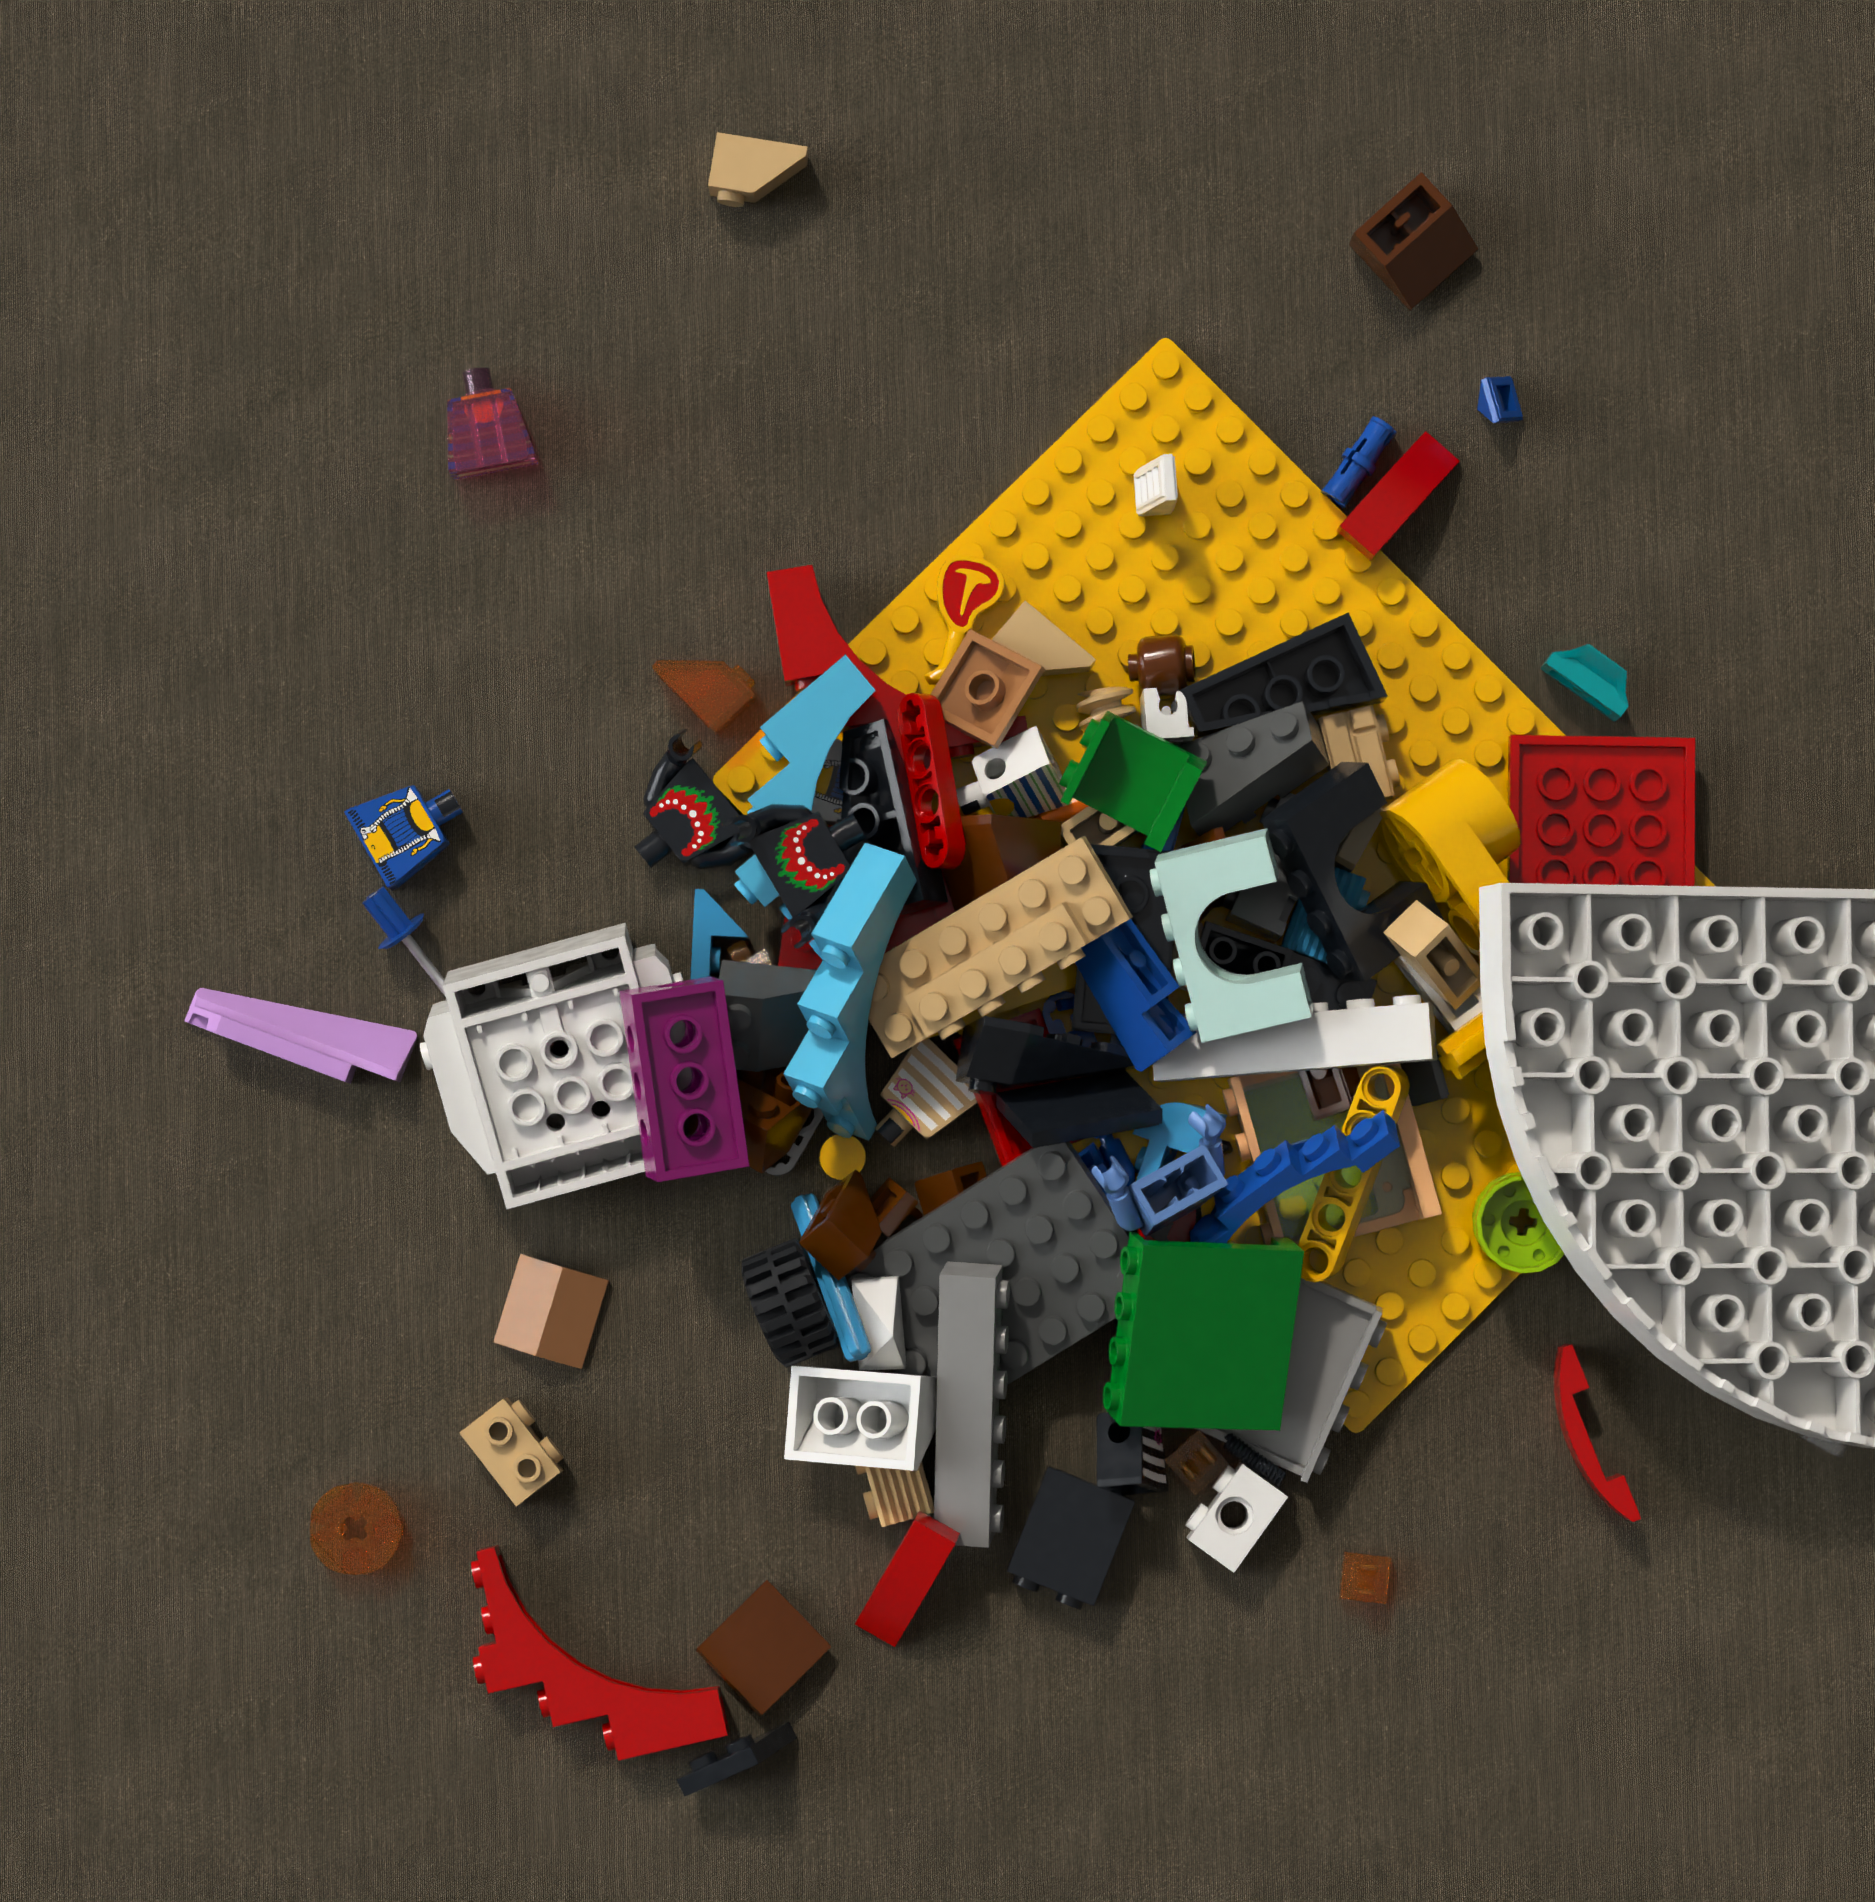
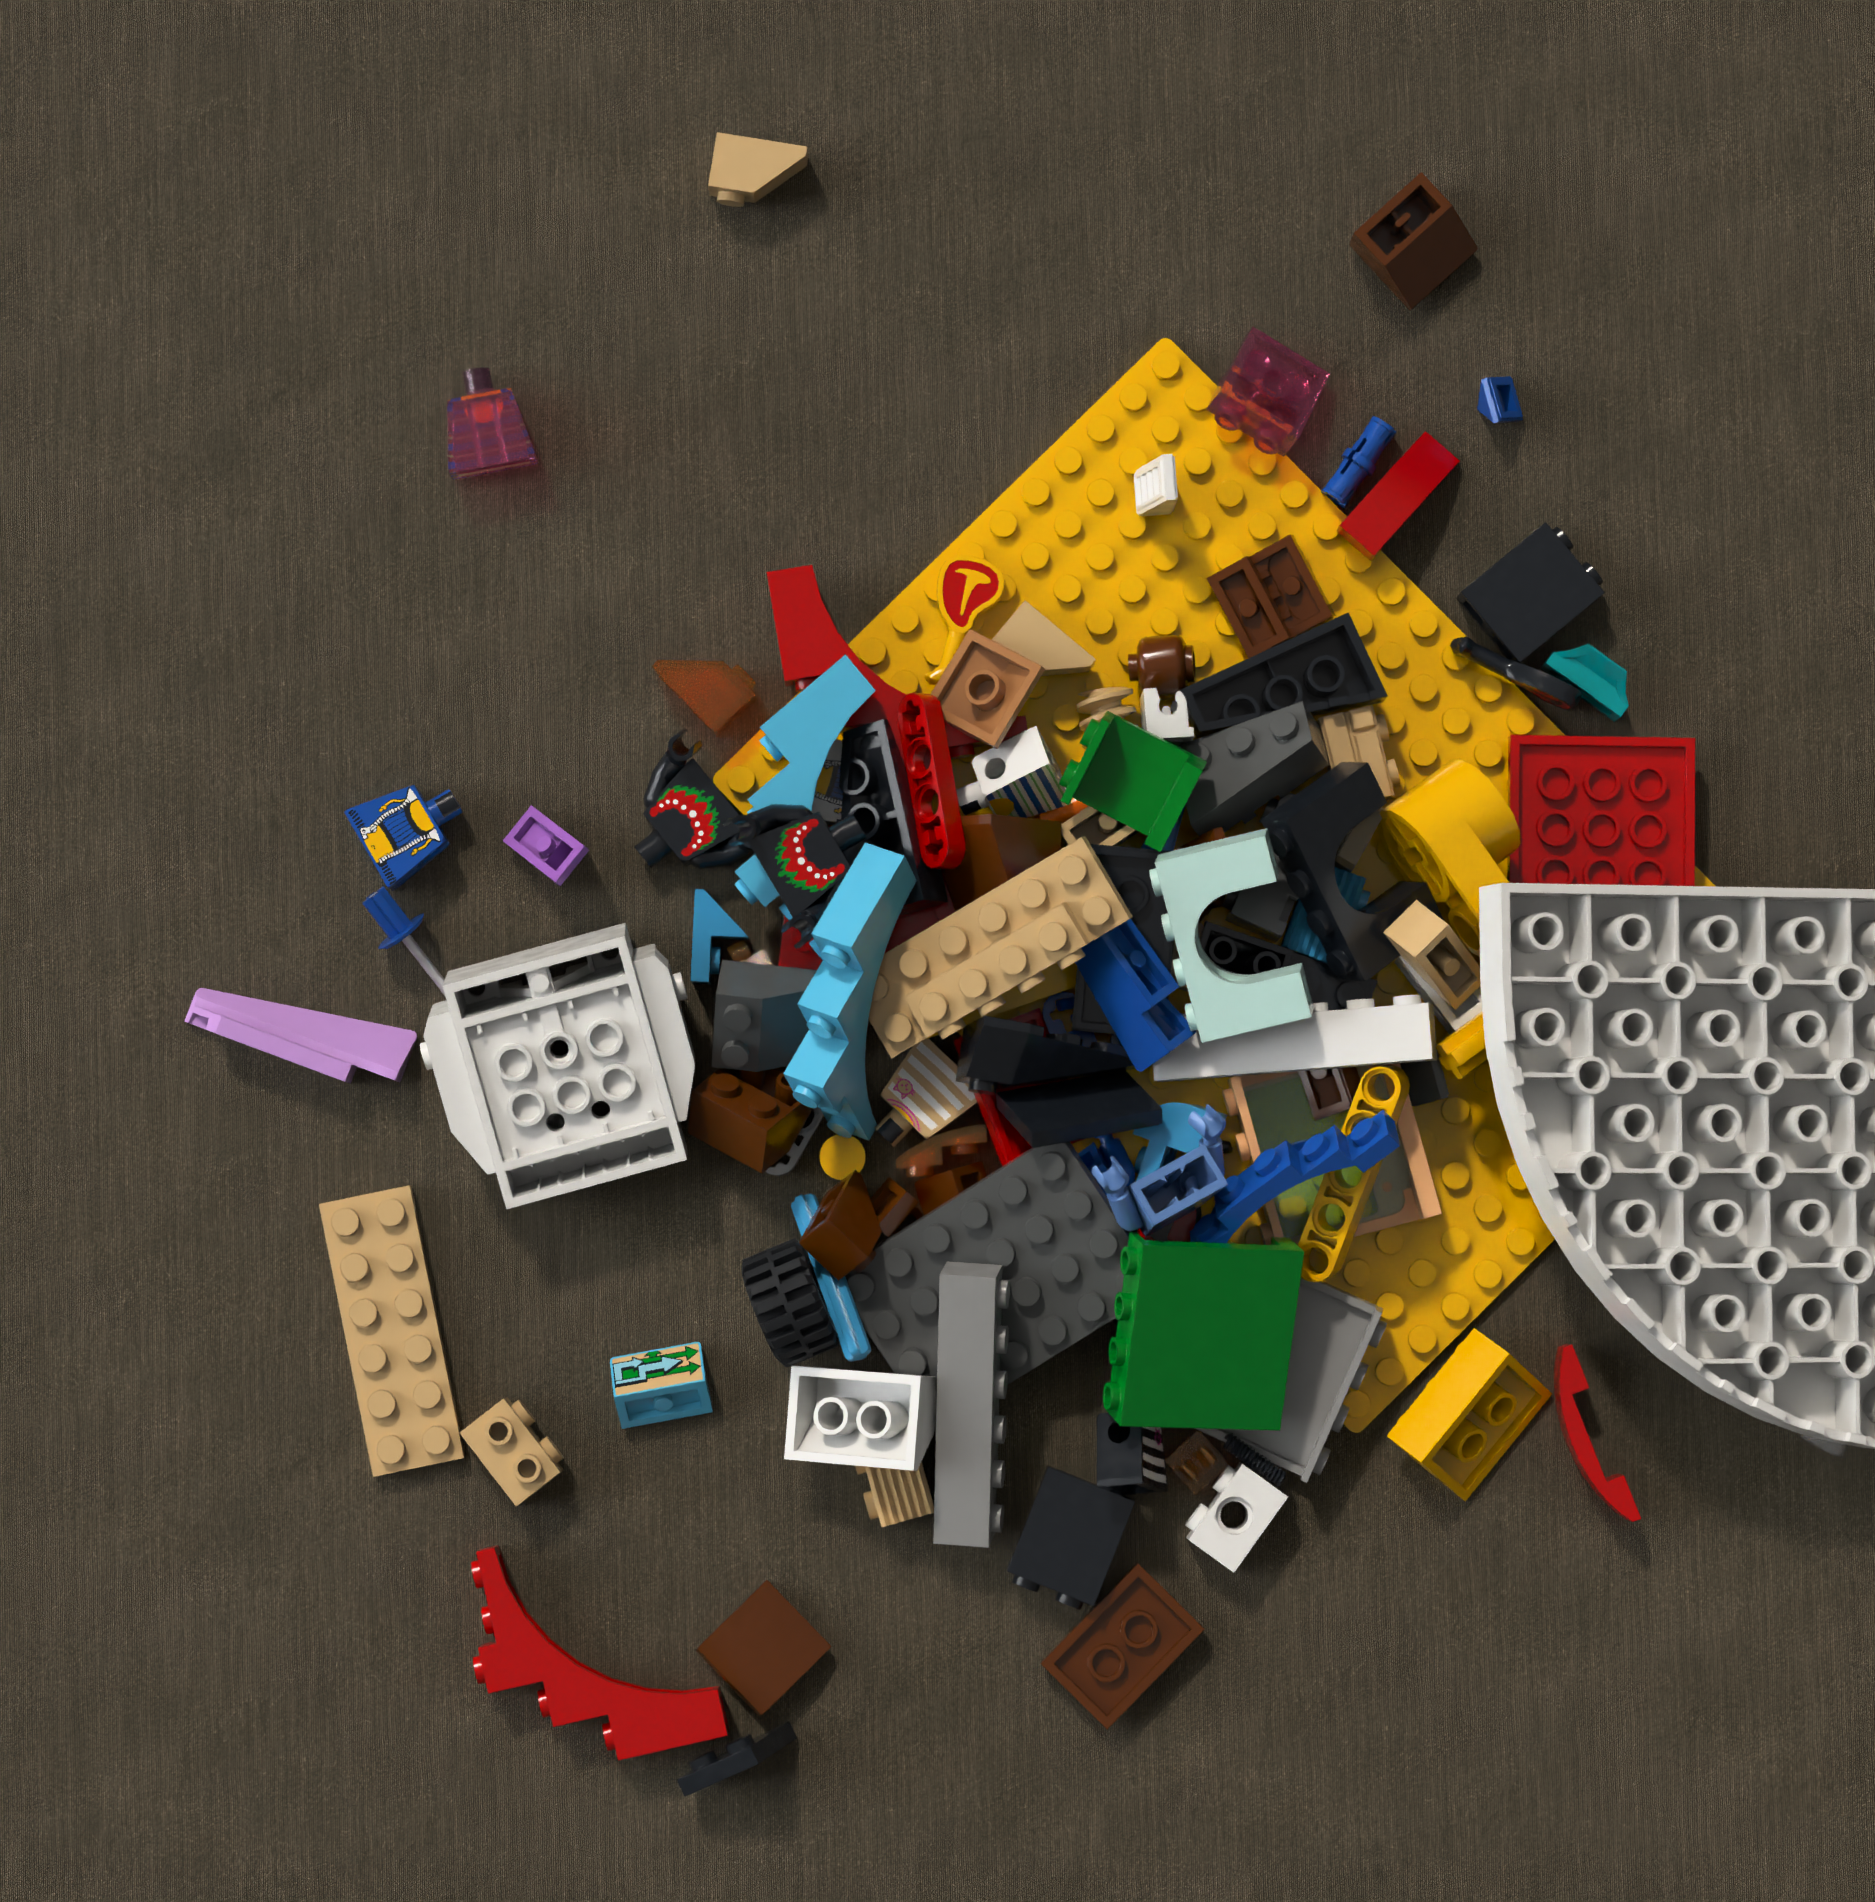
clear orange plate [310,1481,404,1575] -> none
medium nougat slope [493,1254,609,1369] -> none
magenta brick [619,976,749,1182] -> none
white slope [852,1276,906,1370] -> none
red slope [855,1510,960,1647] -> none
clear orange tile [1339,1551,1392,1604] -> none
lime wheel [1472,1172,1564,1273] -> none
none -> tan plate [319,1185,466,1477]
none -> medium lavender slope [503,805,589,886]
none -> panel [610,1342,713,1429]
none -> clear orange slope [896,1124,987,1177]
none -> reddish brown plate [1040,1562,1205,1730]
none -> clear pink plate [1206,327,1330,457]
none -> reddish brown slope [1207,534,1336,658]
none -> yellow slope [1387,1328,1552,1502]
none -> black piece [1450,637,1582,711]
none -> black panel [1456,522,1605,663]

